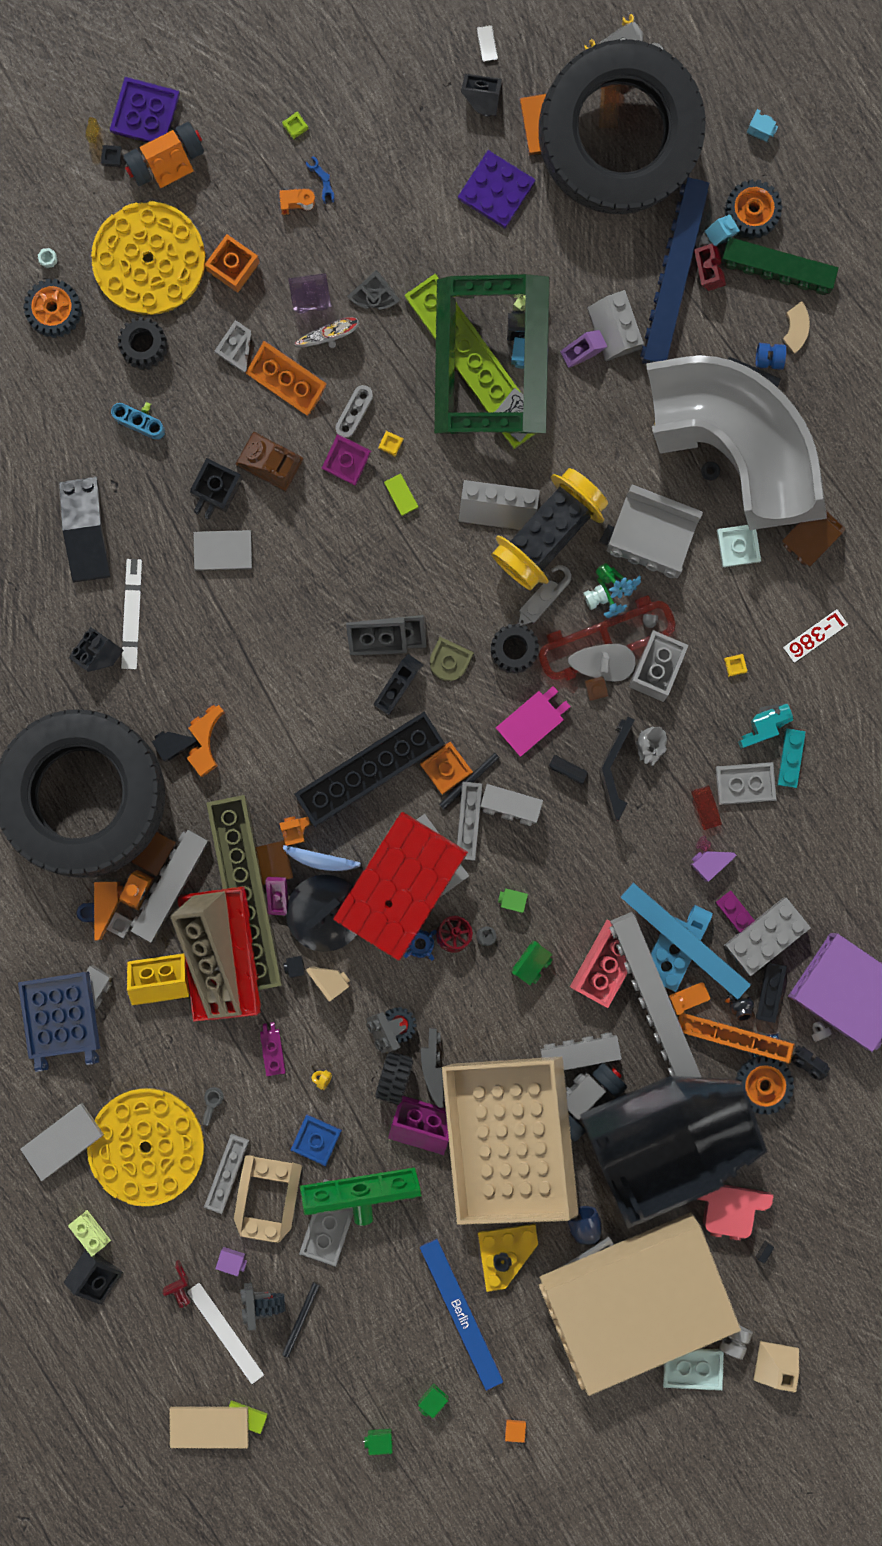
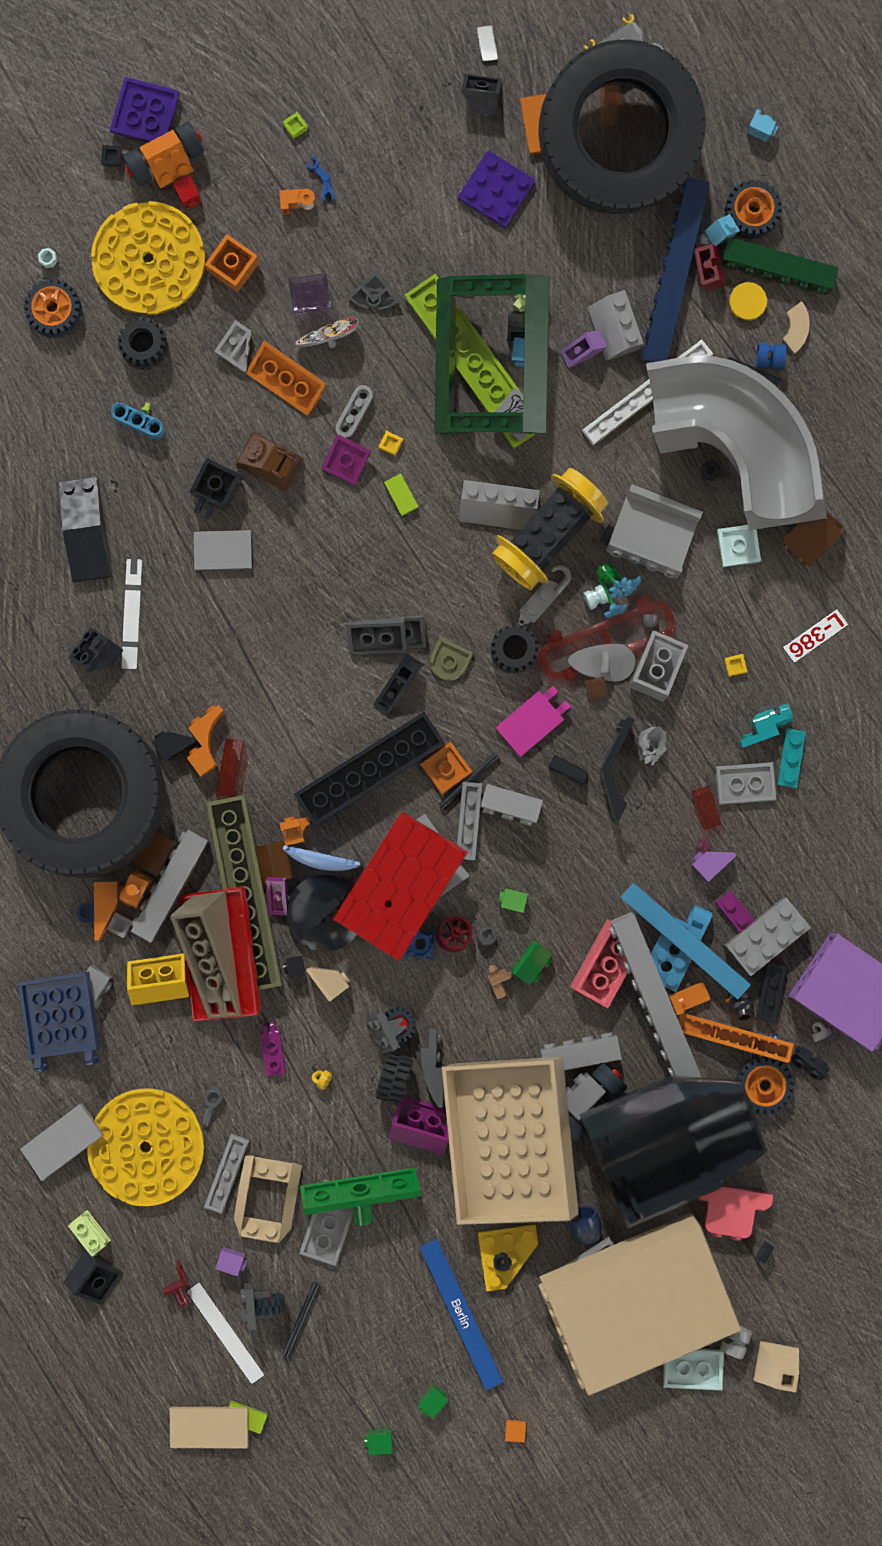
clear yellow tile [85,117,100,143] -> none
blue tile [291,1114,342,1166] -> none
none -> red brick [173,174,202,209]
none -> clear red slope [216,738,245,798]
none -> medium nougat piece [488,965,513,1000]
none -> white tile [582,340,713,446]
none -> yellow tile [729,282,767,321]

